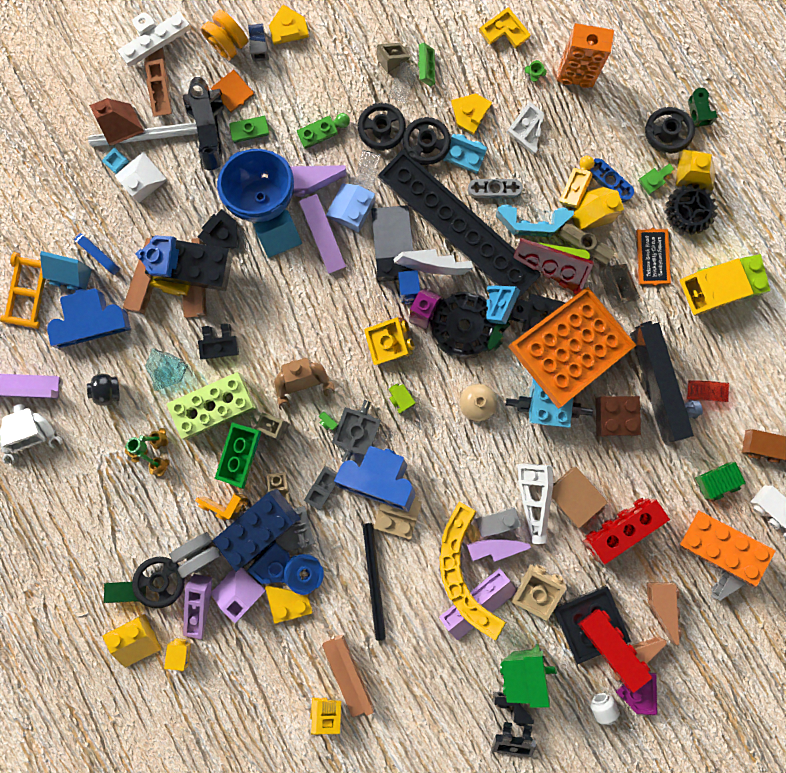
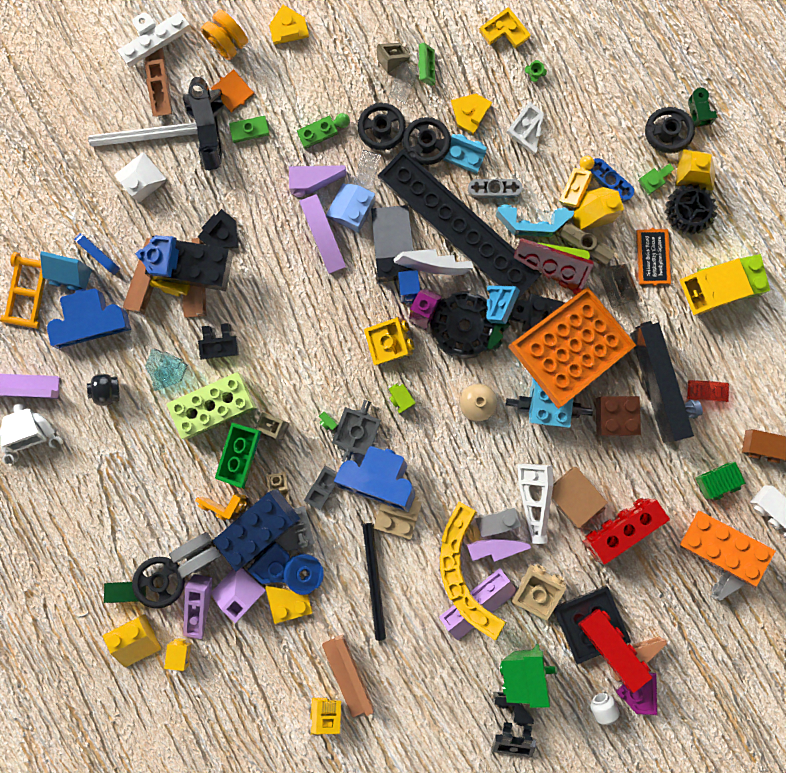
copper slope [89,98,144,146] -> none
medium azure tile [102,148,129,174] -> none
plant [125,428,169,477] -> none
blue piece [217,149,294,222] -> none
leg [248,23,269,62] -> none
dark azure slope [254,210,303,258] -> none
medium nougat torso [274,358,335,410] -> none
orange brick [557,23,614,88] -> none
nougat slope [647,582,682,645] -> none

